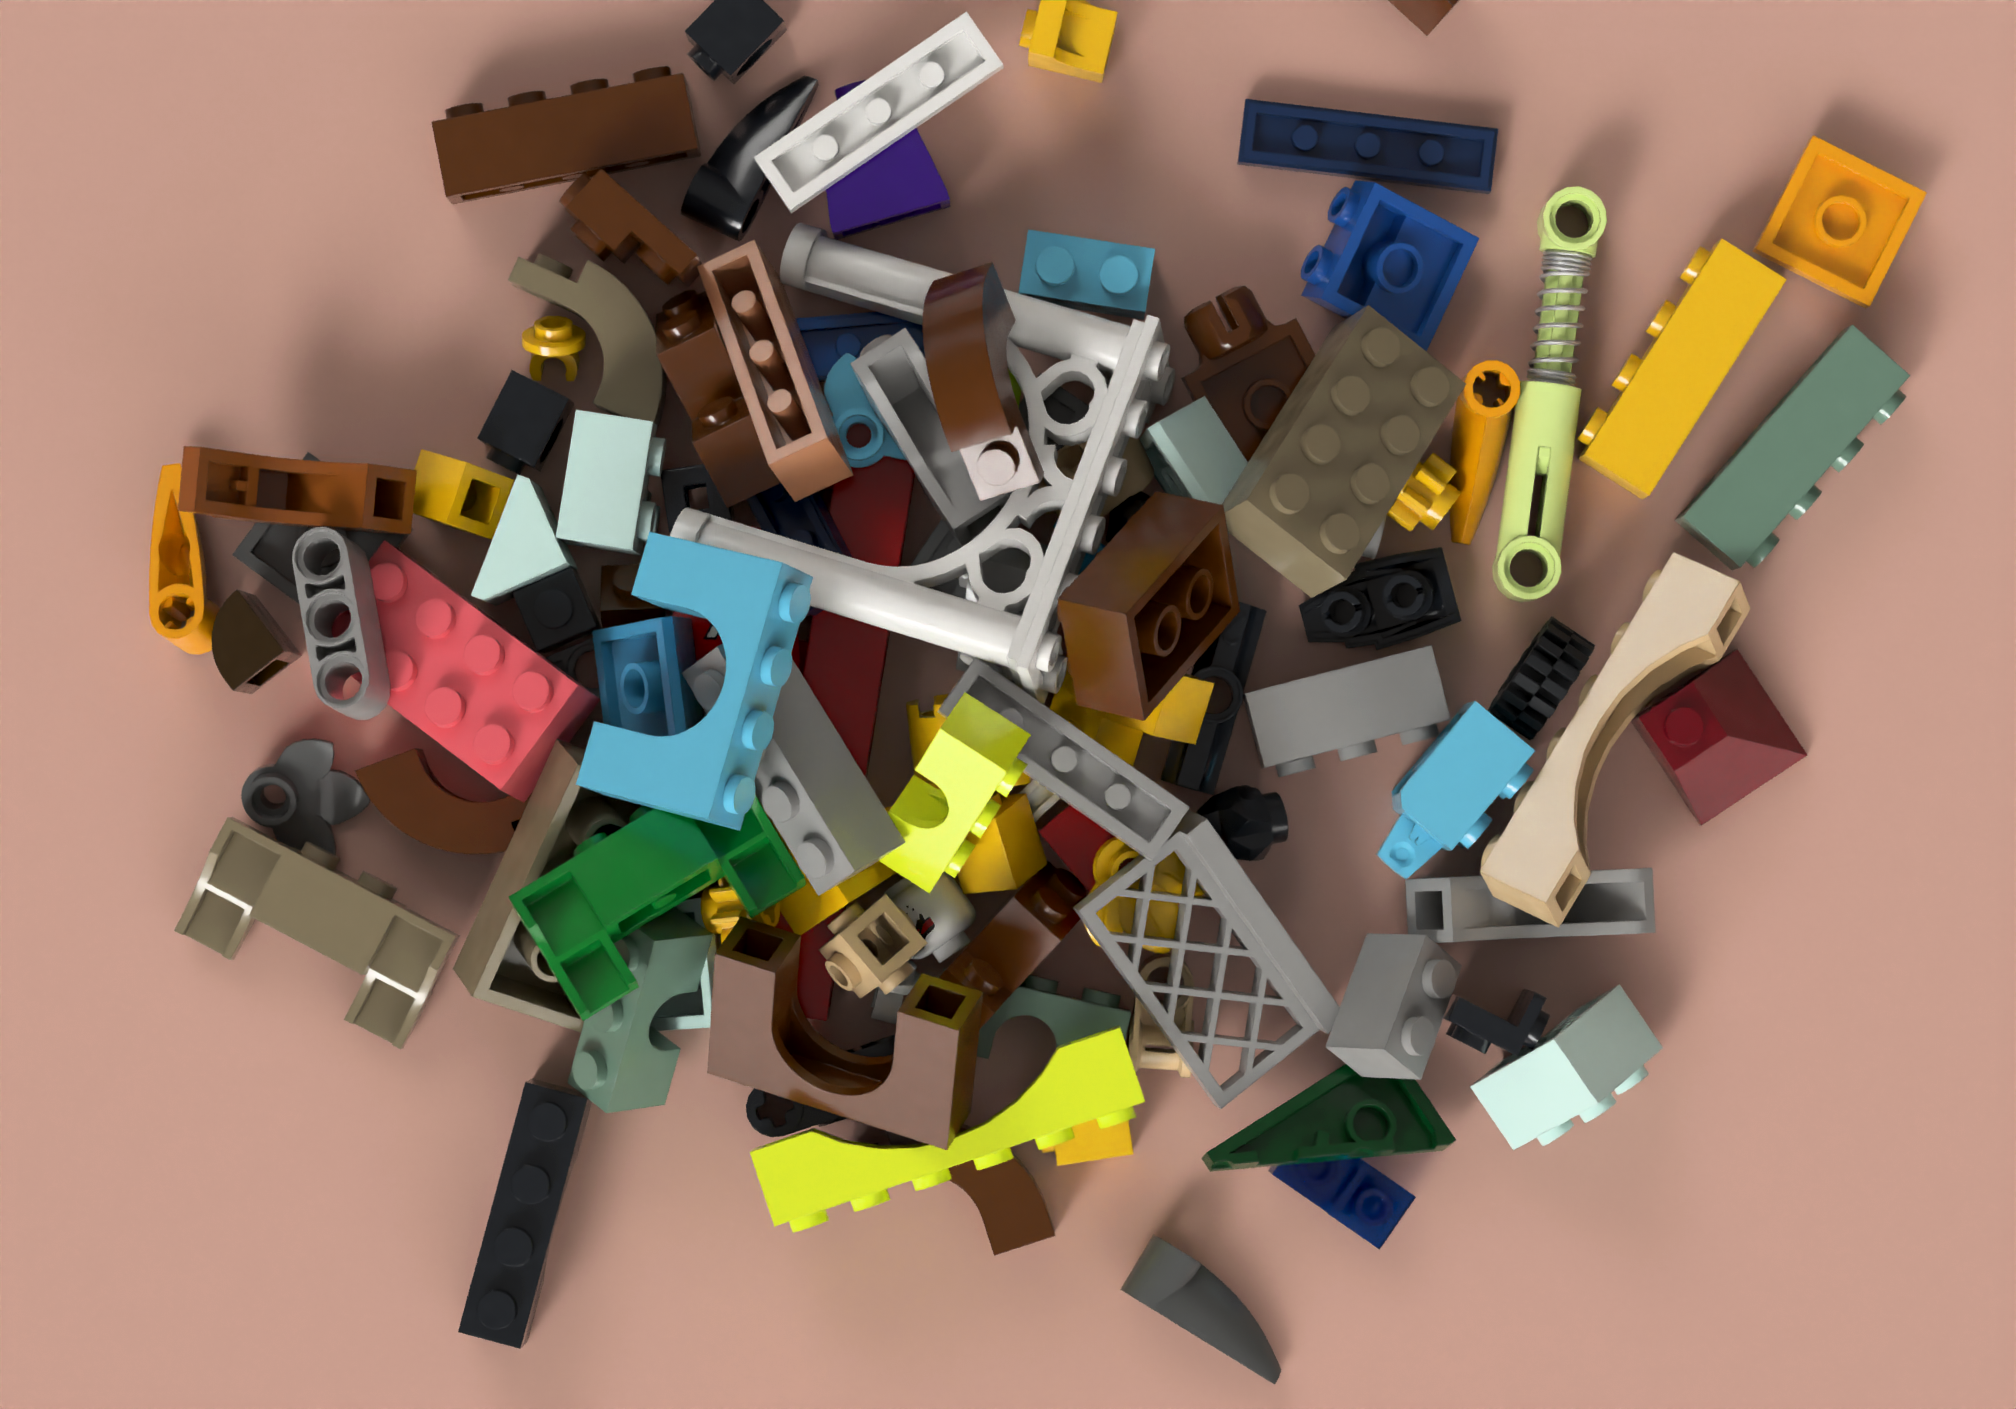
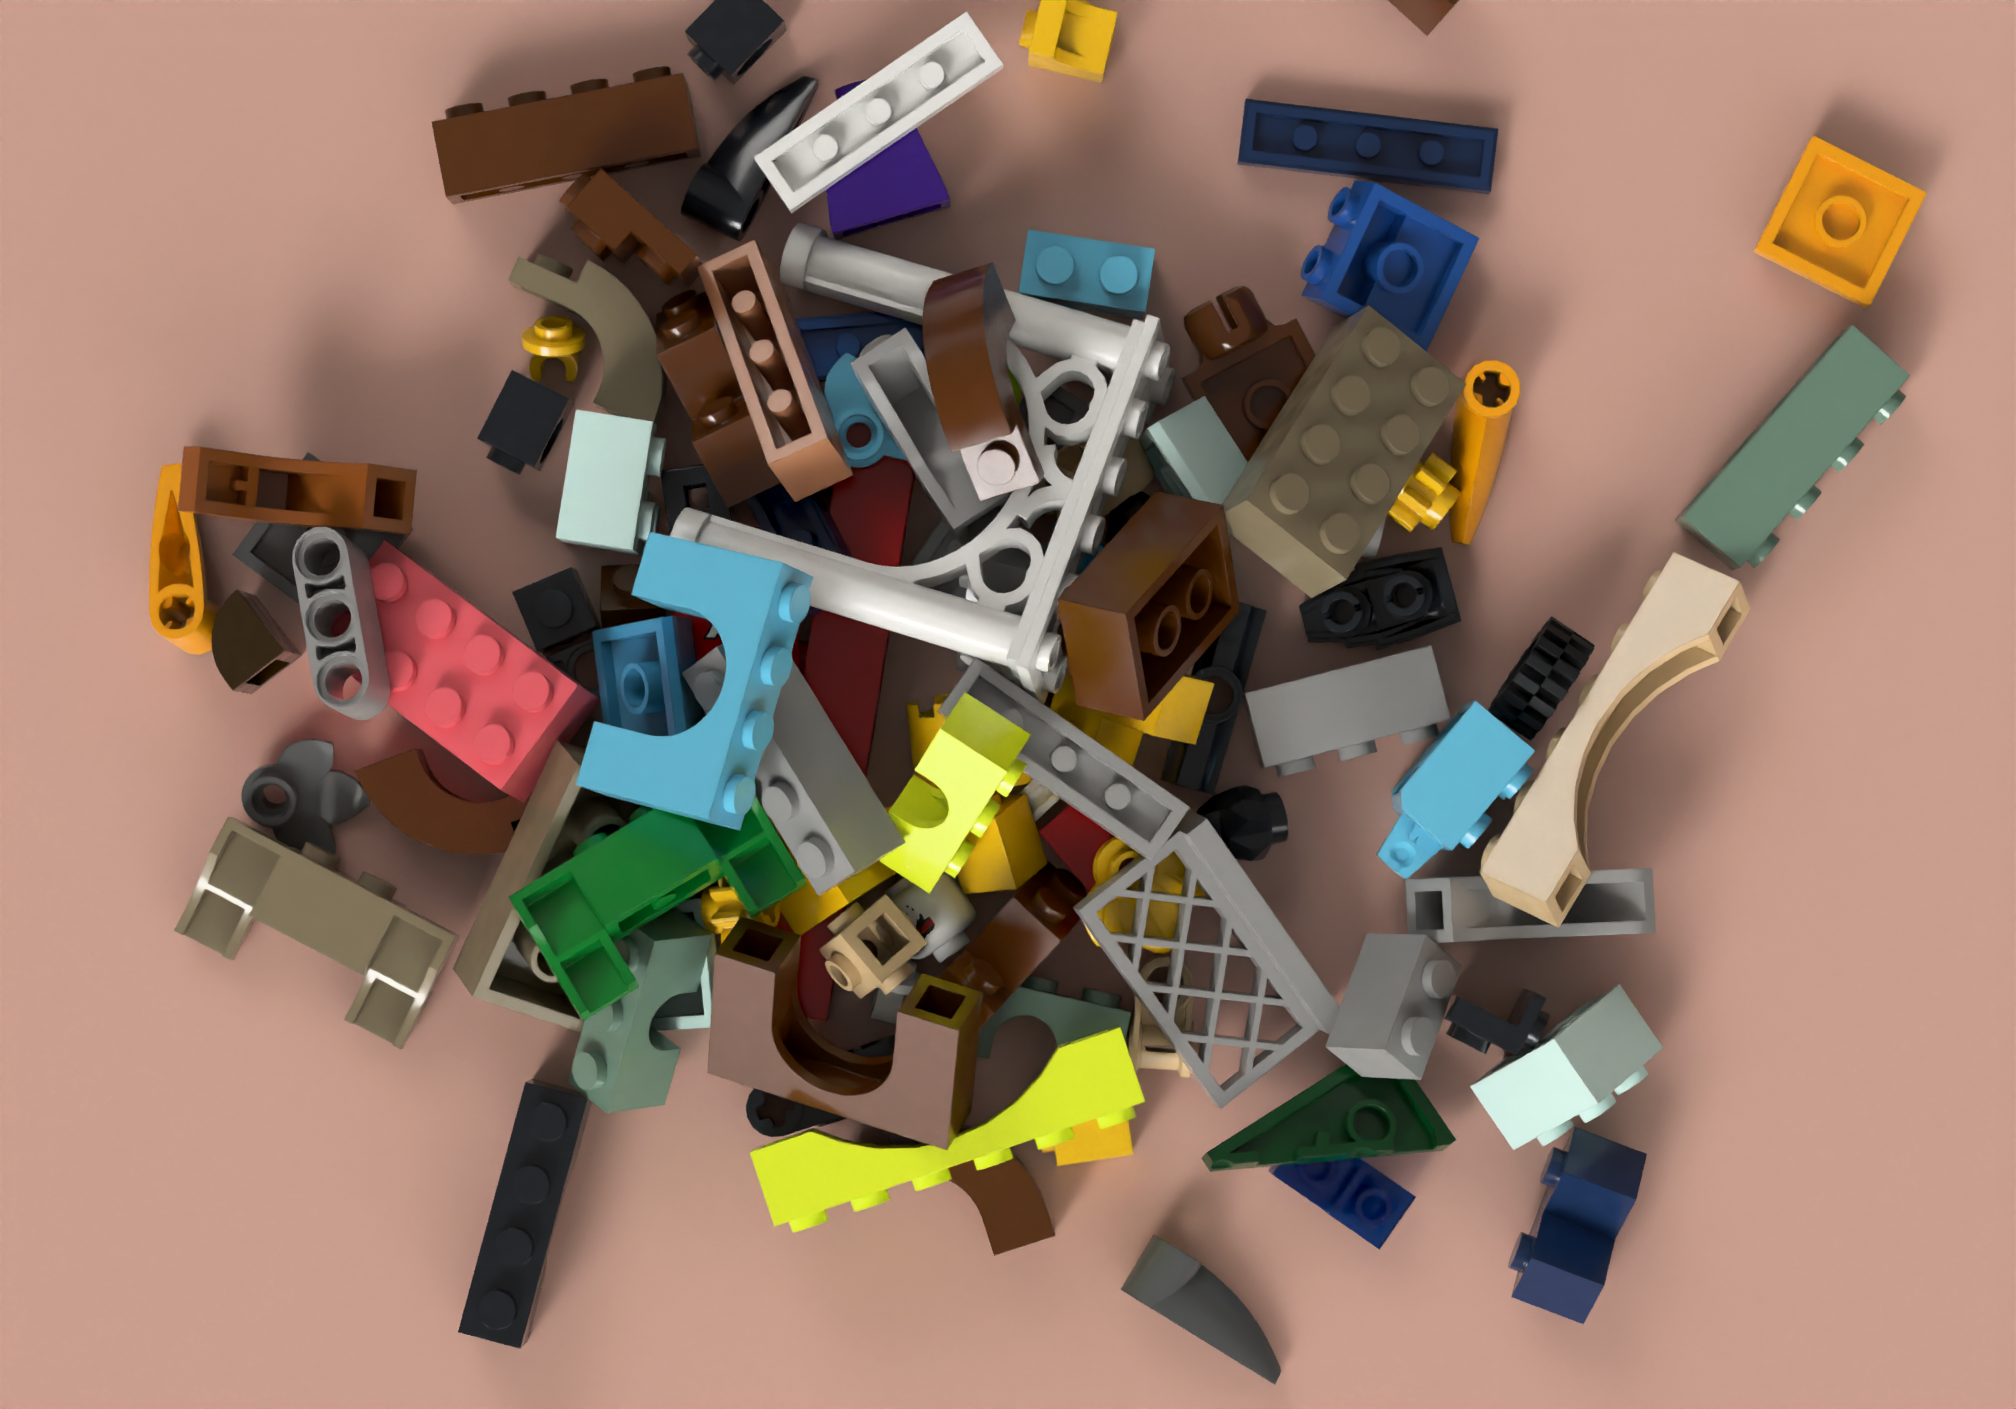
yellow brick [413,449,514,540] -> none
light aqua slope [471,474,578,606] -> none
yellowish green piece [1492,186,1607,602] -> none
yellow brick [1577,238,1787,500] -> none
dark red slope [1631,649,1807,825] -> none
none -> dark blue brick [1508,1127,1647,1324]

